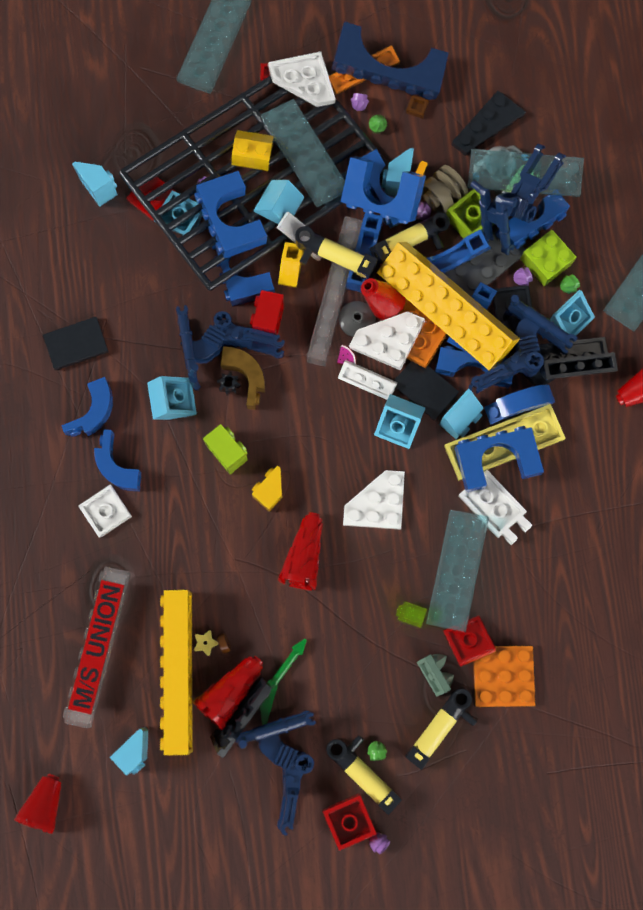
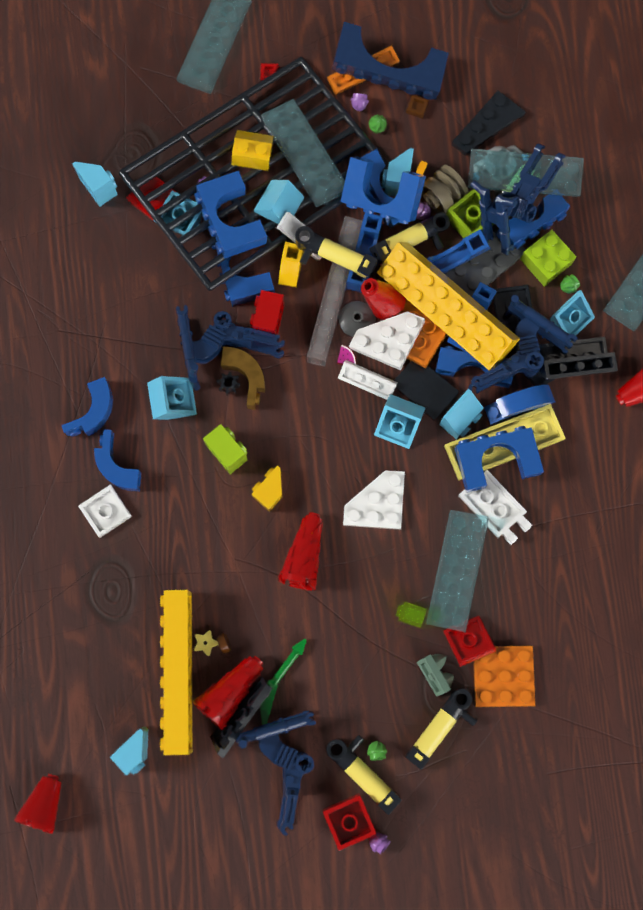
black tile [43,317,109,371] -> none
brick [63,567,131,729] -> none
white plate [268,52,336,107] -> none
medium lavender plate [514,267,533,286] -> none

